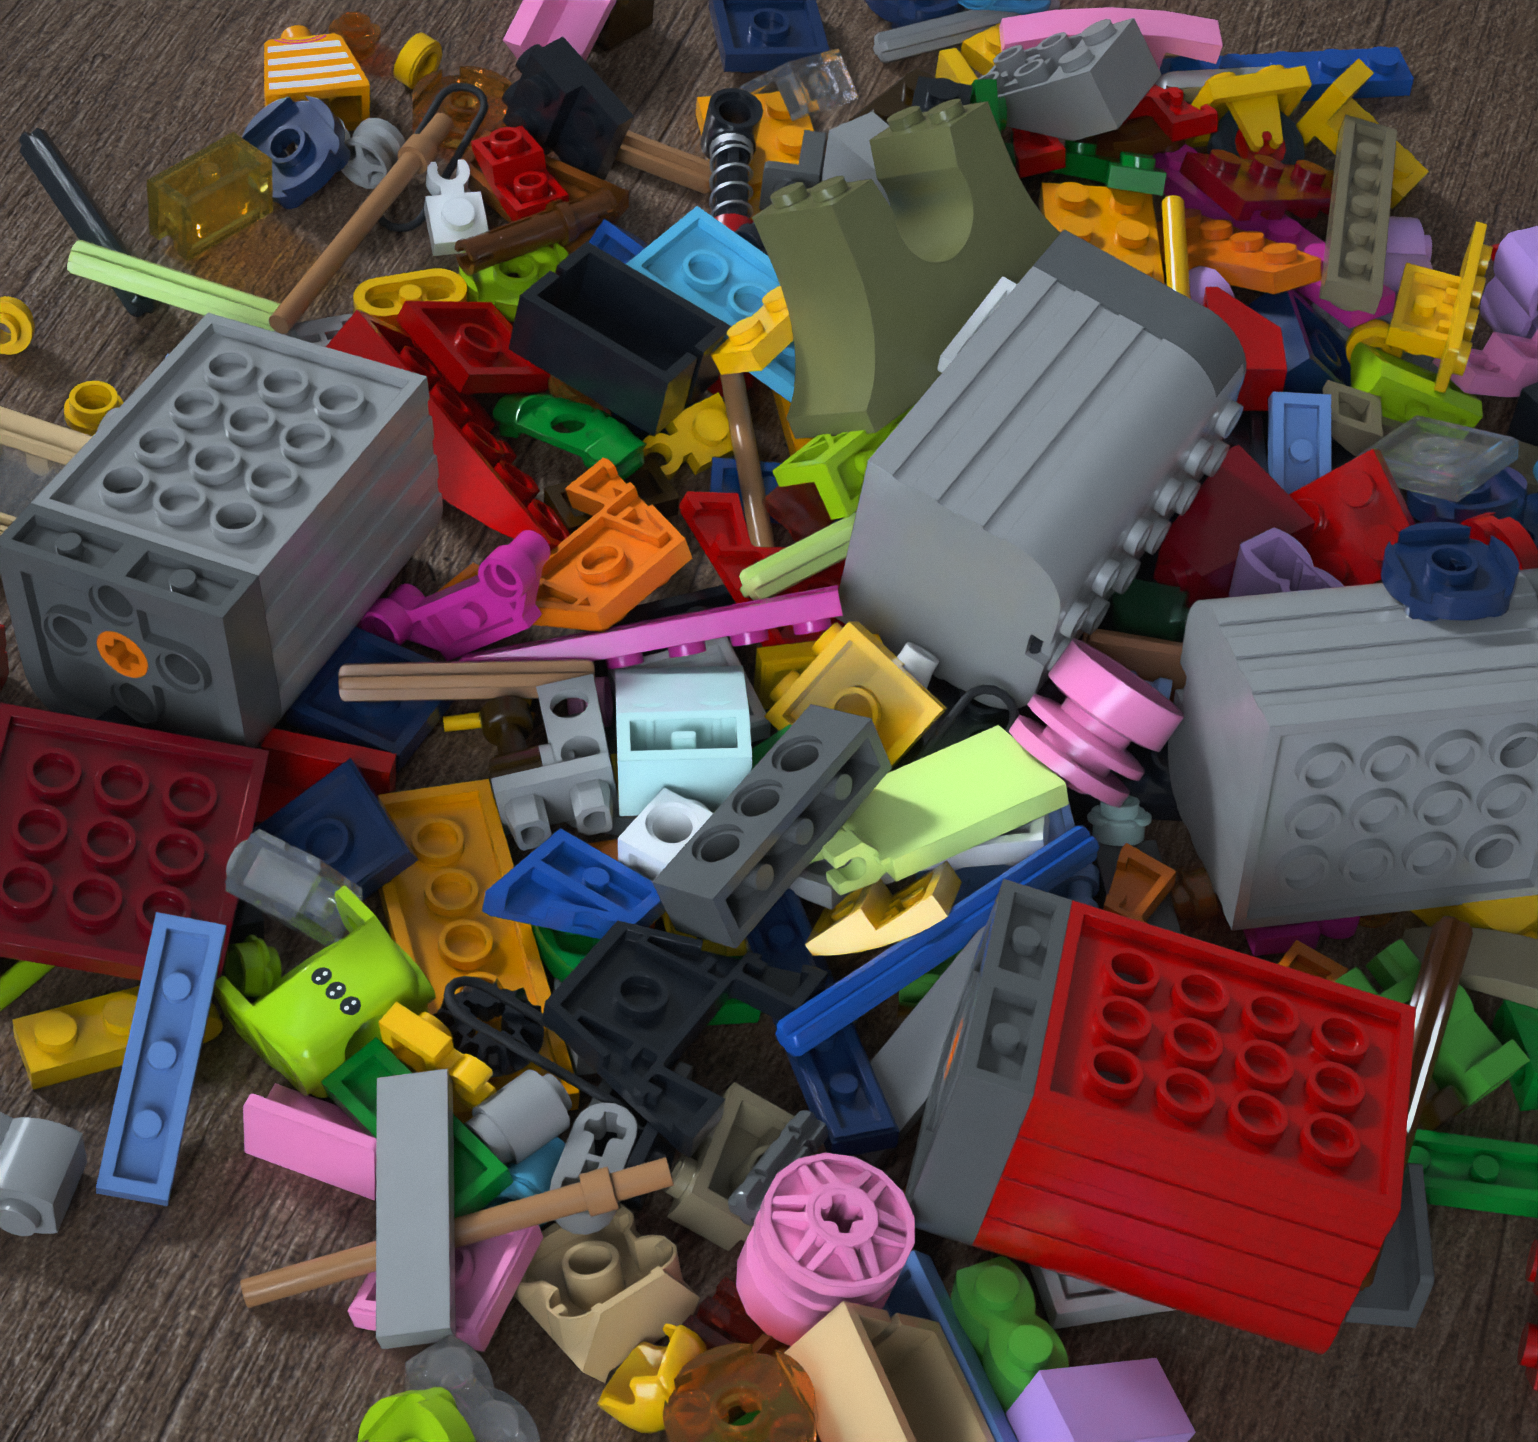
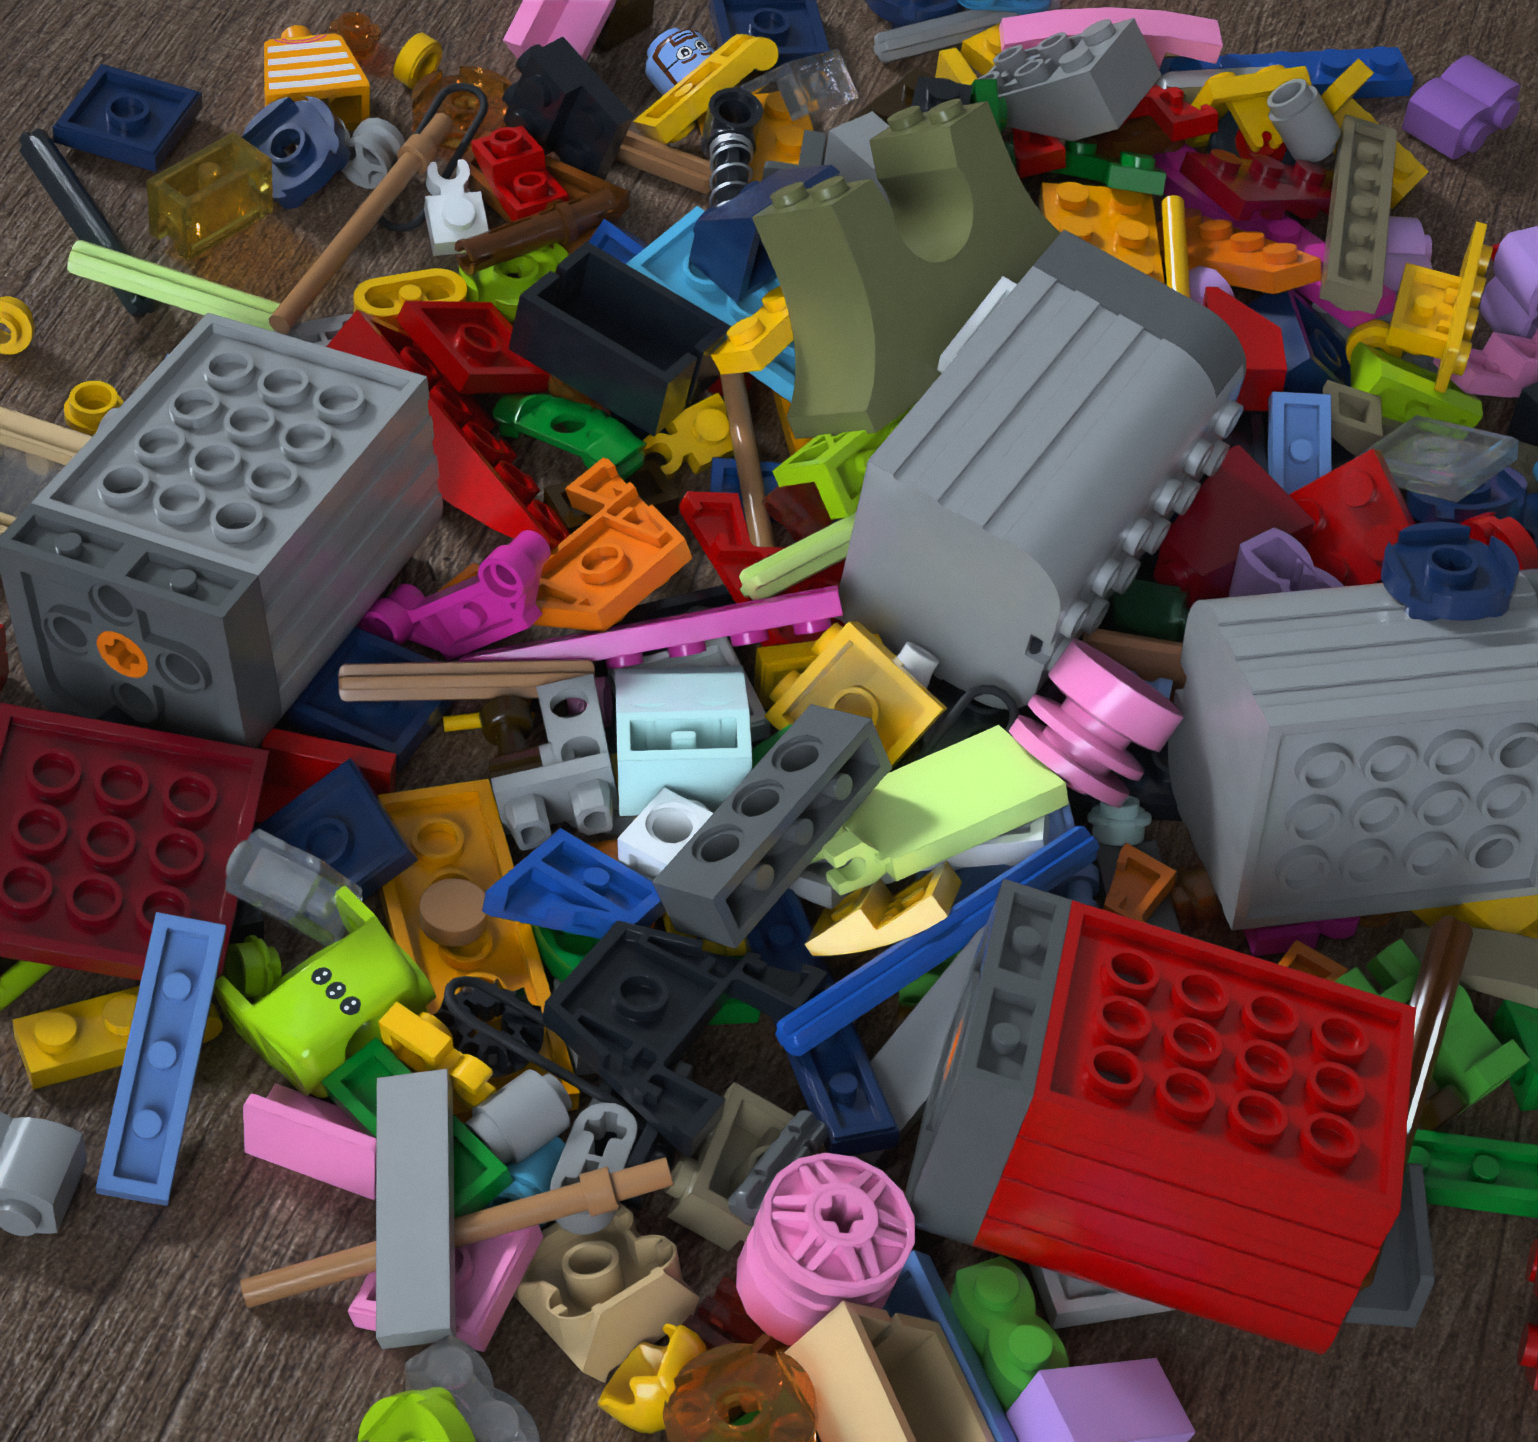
none -> dark blue plate [52,64,202,172]
none -> medium nougat tile [419,878,488,947]
none -> yellow plate [633,34,778,144]
none -> light blue head [645,28,715,96]
none -> dark blue slope [689,165,840,303]
none -> light grey brick [1267,79,1341,162]
none -> medium lavender brick [1402,55,1521,160]

